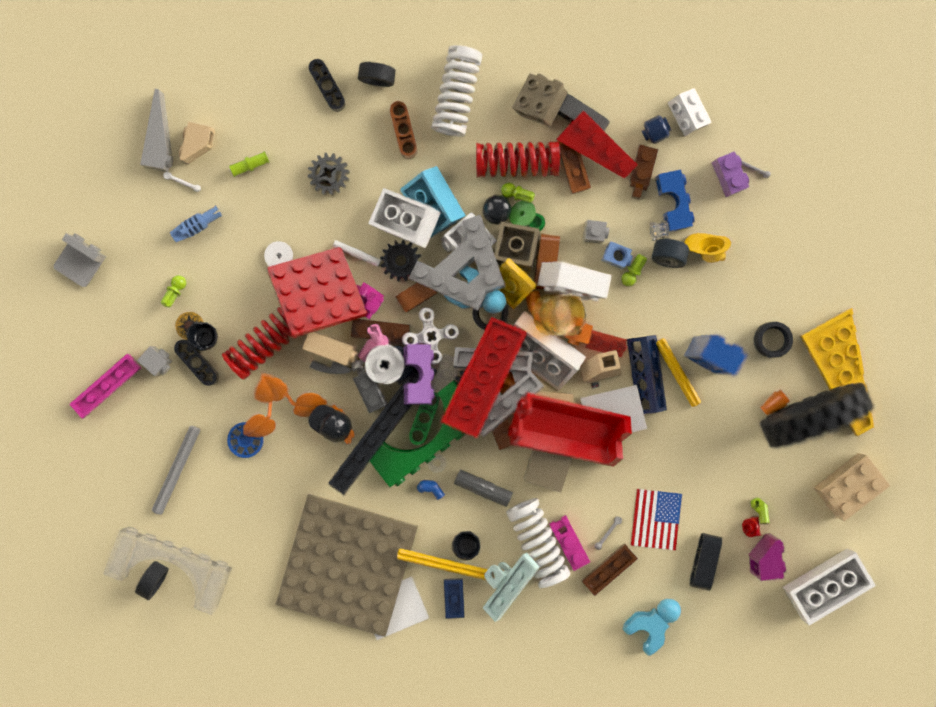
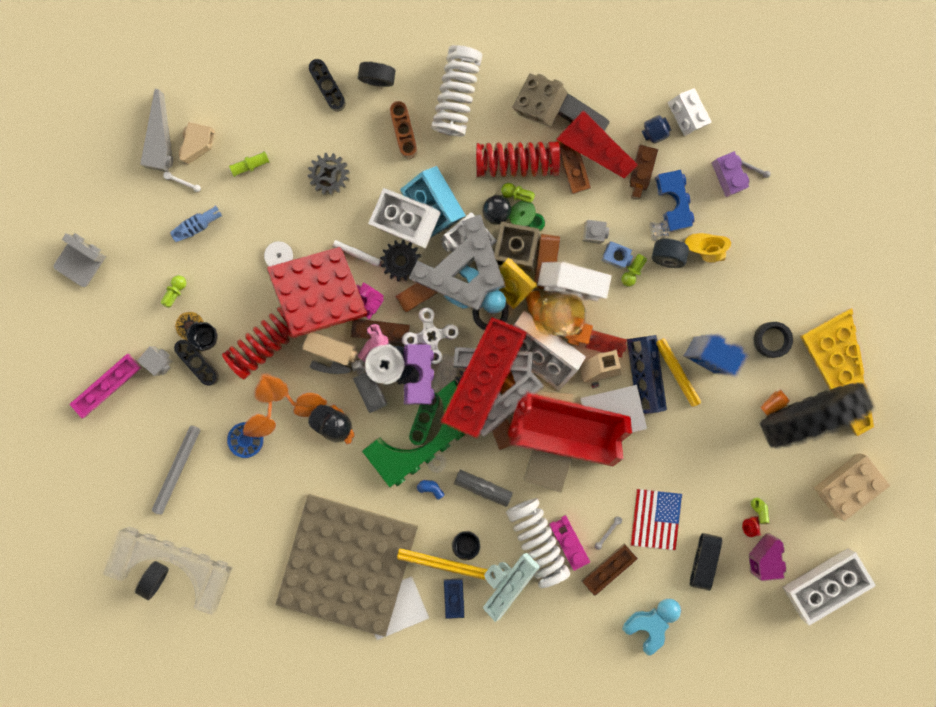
black plate [328,366,437,496] -> none

